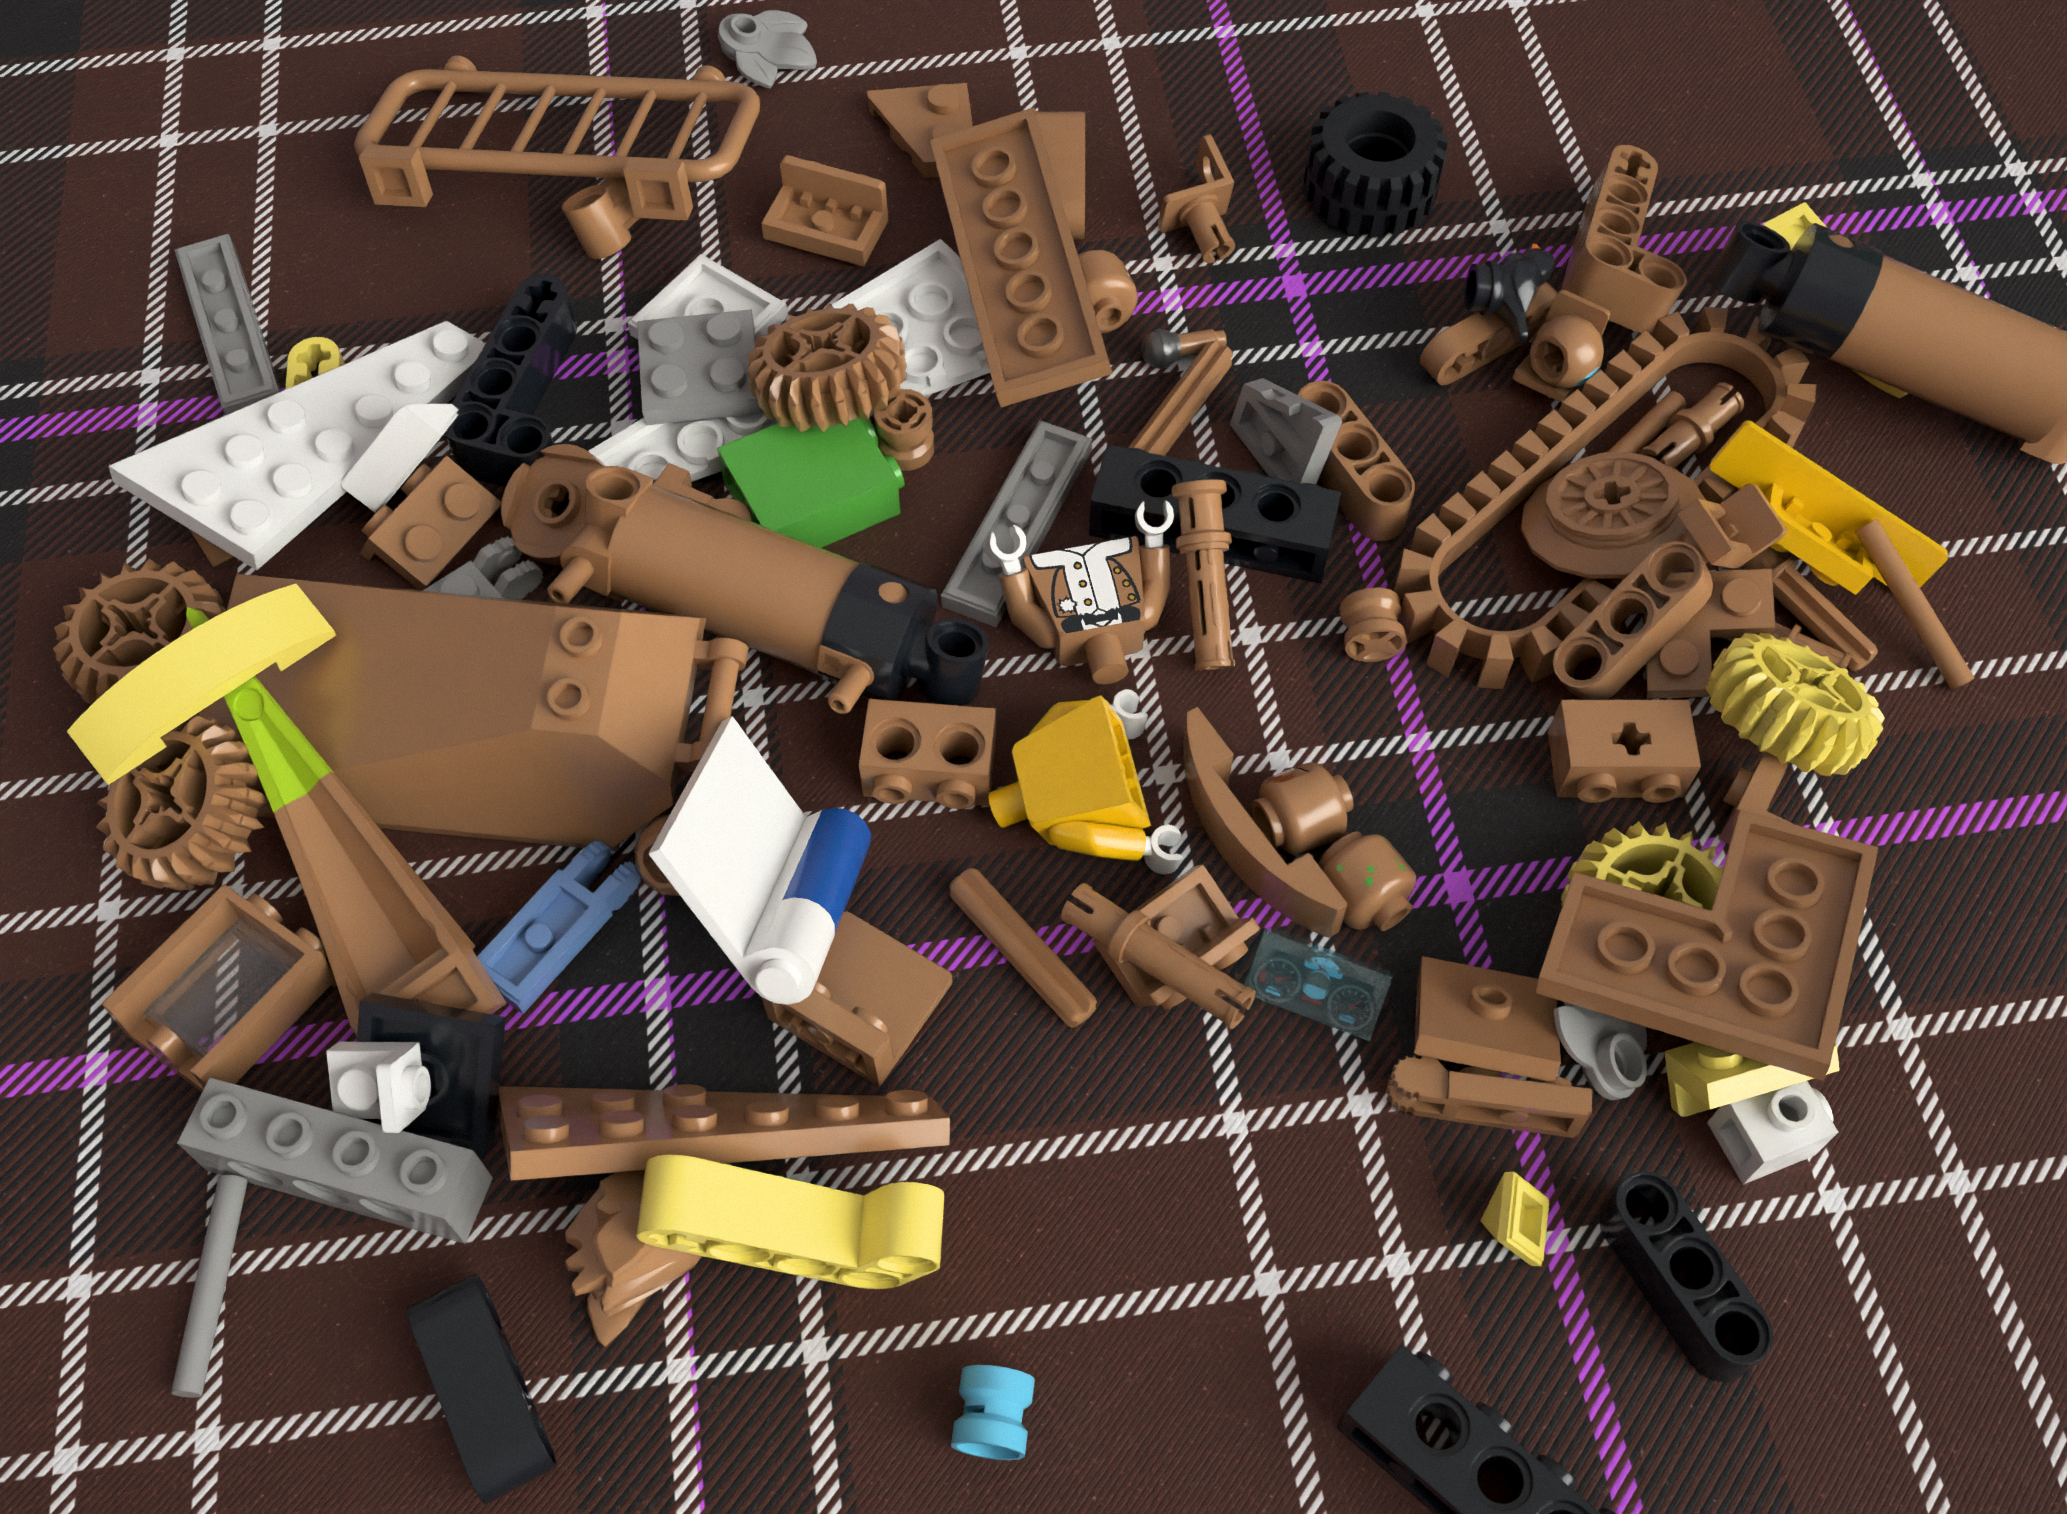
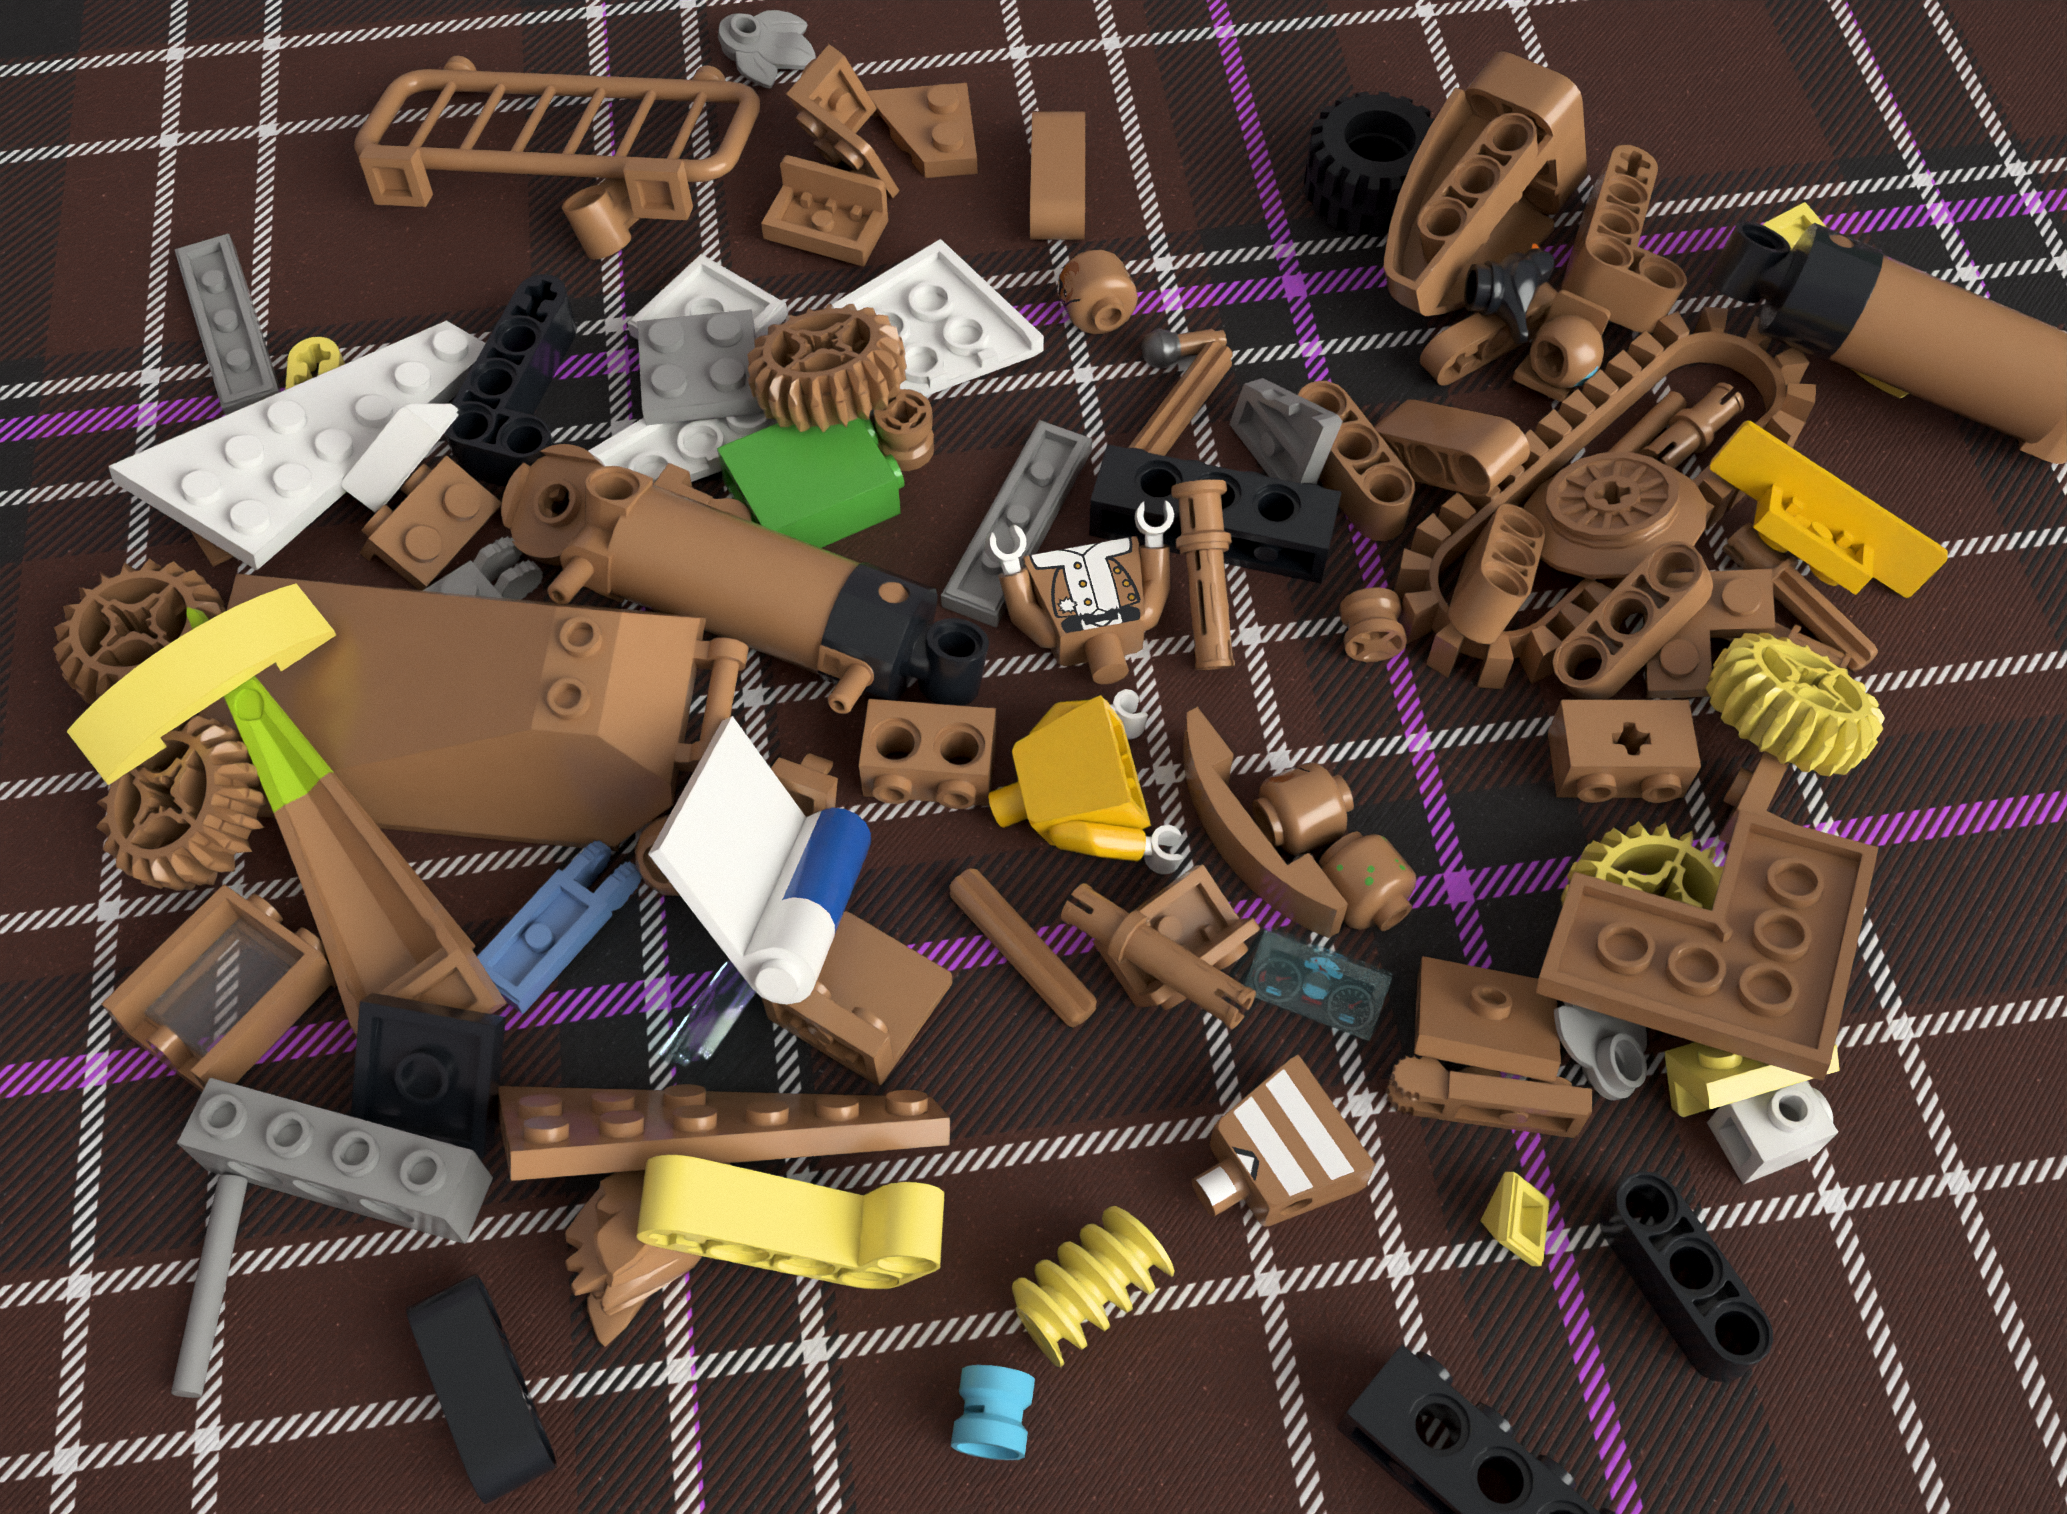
white bracket [326,1042,431,1133] -> none
medium nougat plate [930,107,1113,407] -> none
medium nougat bracket [1158,134,1235,263] -> none
medium nougat bracket [1678,484,1787,569] -> none
medium nougat bar [1854,519,1975,690] -> none
none -> clear light blue piece [658,960,756,1067]
none -> medium nougat tile [771,753,838,817]
none -> medium nougat bracket [786,44,900,199]
none -> light yellow piece [1012,1206,1174,1367]
none -> medium nougat torso [1191,1054,1376,1227]
none -> medium nougat beam [1374,400,1530,496]
none -> medium nougat panel [1384,51,1587,316]
none -> medium nougat beam [1448,504,1545,644]

